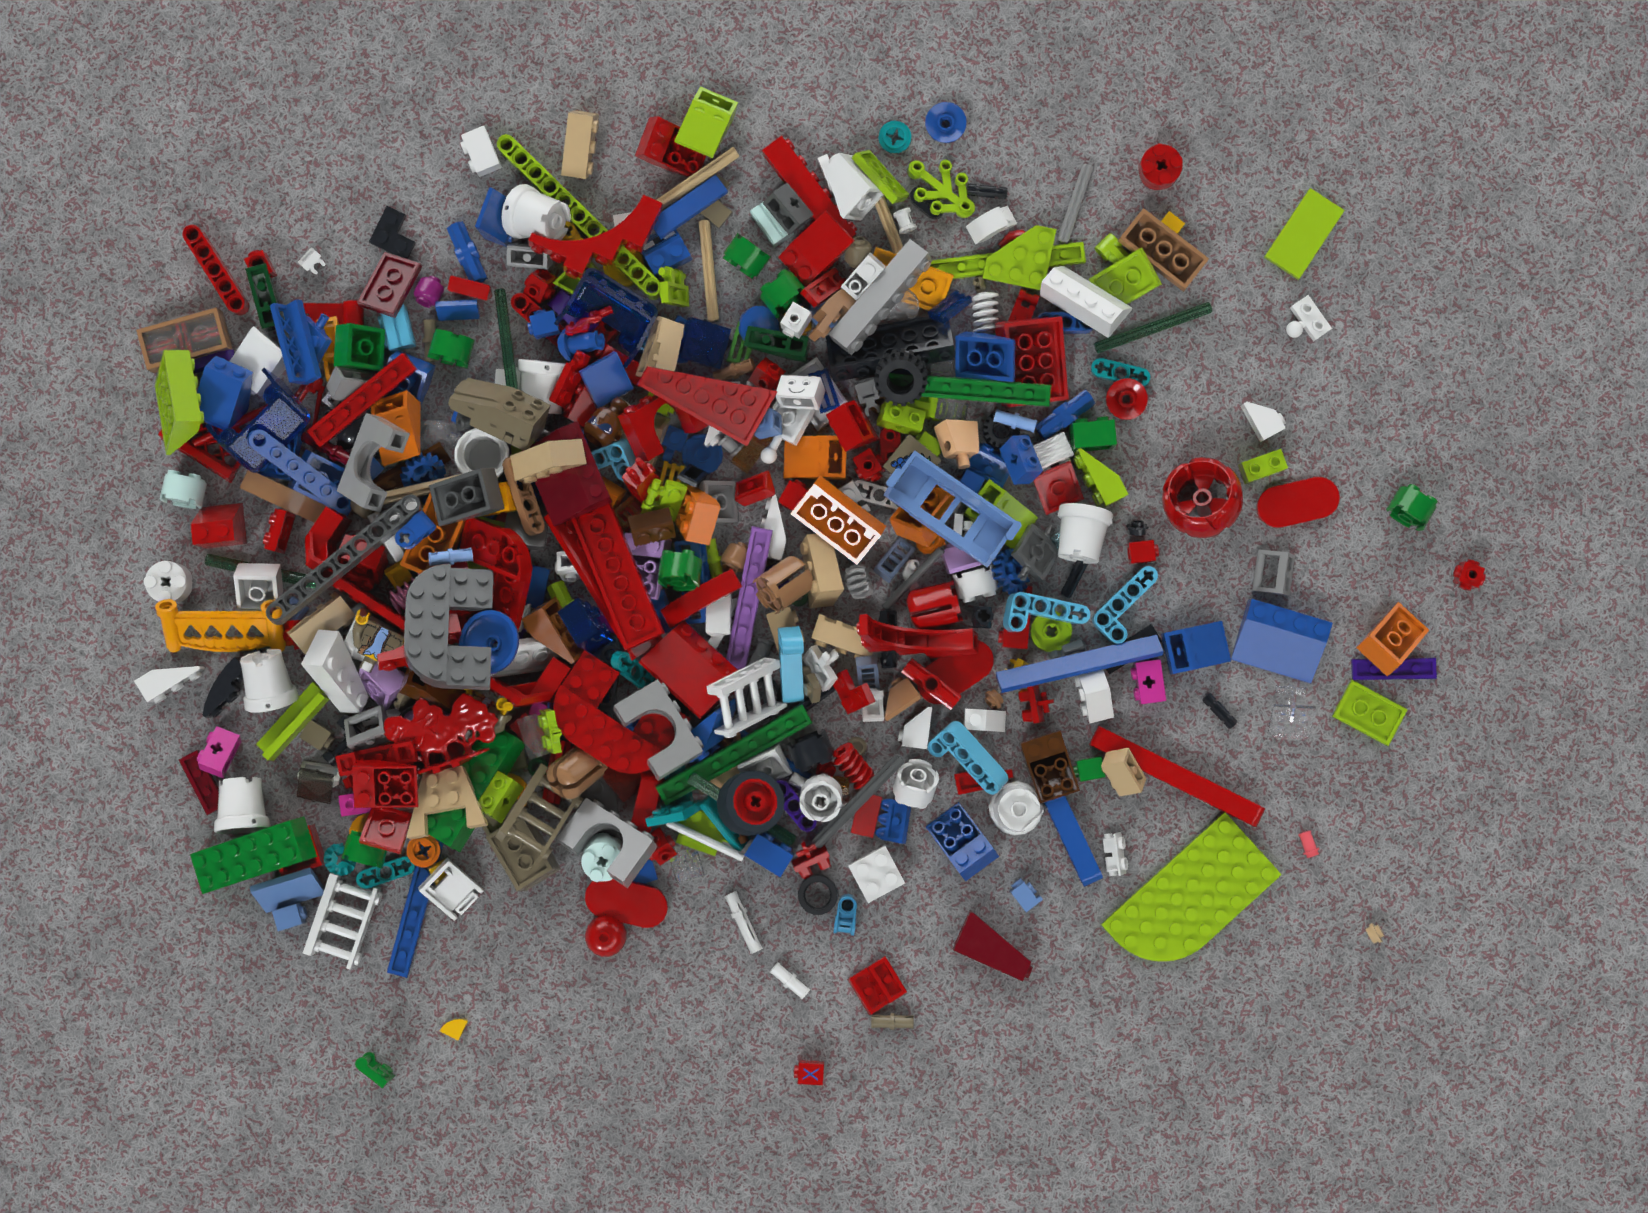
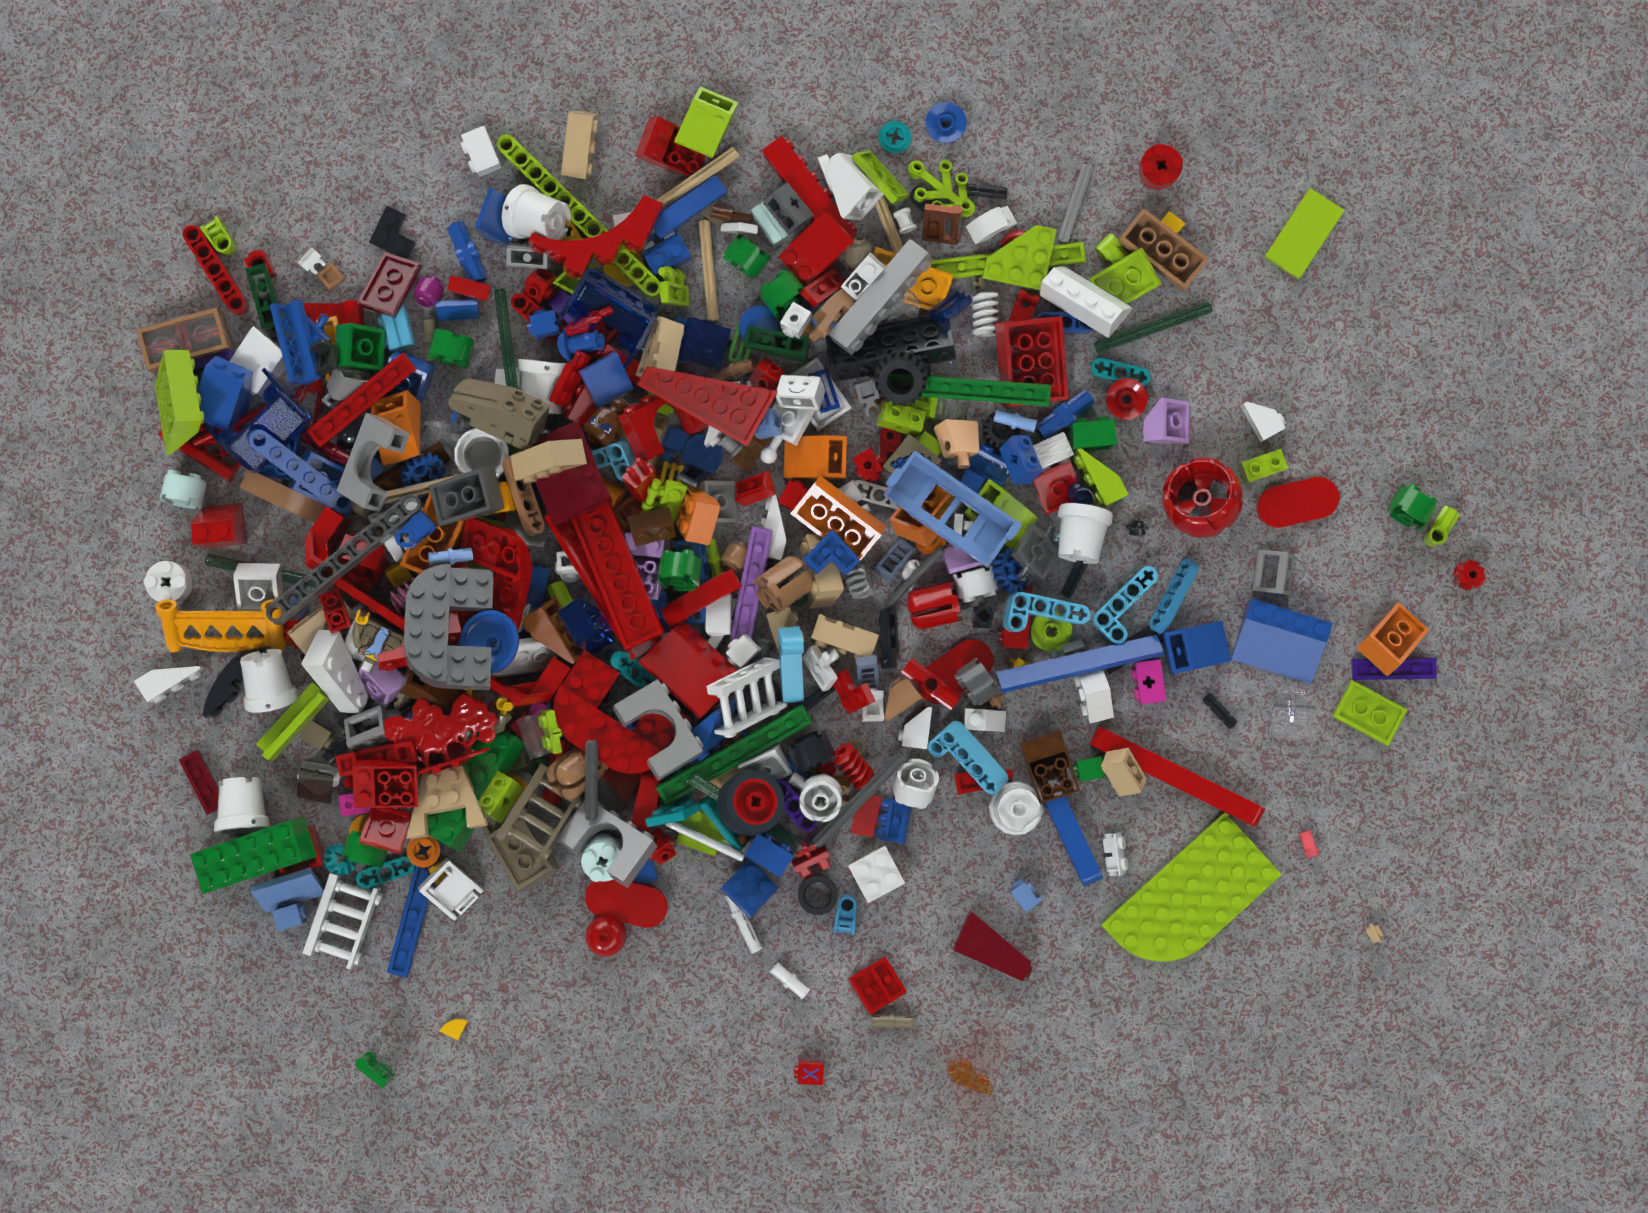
dark pink brick [197,726,242,778] -> none
red plate [263,508,296,554] -> none
dark tan plate [802,665,822,703] -> none
red slope [826,400,880,452] -> none
red arch [856,614,978,658] -> none
blue slope [926,802,999,882] -> none
blue slope [955,331,1015,382] -> none
red hips [1018,685,1054,723] -> none
red brick [1127,540,1159,565] -> none
white plate [1286,295,1332,342] -> none
none -> lime piece [200,215,237,257]
none -> pearl dark grey bracket [310,339,339,376]
none -> medium nougat tile [316,262,346,291]
none -> red slope [319,588,351,634]
none -> dark grey axle [585,740,598,821]
none -> reddish brown axle [710,205,752,224]
none -> white tile [720,222,758,235]
none -> blue plate [720,859,779,919]
none -> white brick [726,634,761,668]
none -> blue plate [802,530,861,575]
none -> copper plate [922,204,963,245]
none -> clear orange plate [946,1058,994,1095]
none -> dark grey brick [954,657,1001,706]
none -> clear blue wheel [1068,482,1093,505]
none -> lavender slope [1143,398,1190,443]
none -> dark azure beam [1149,558,1199,634]
none -> lime piece [1424,505,1460,547]

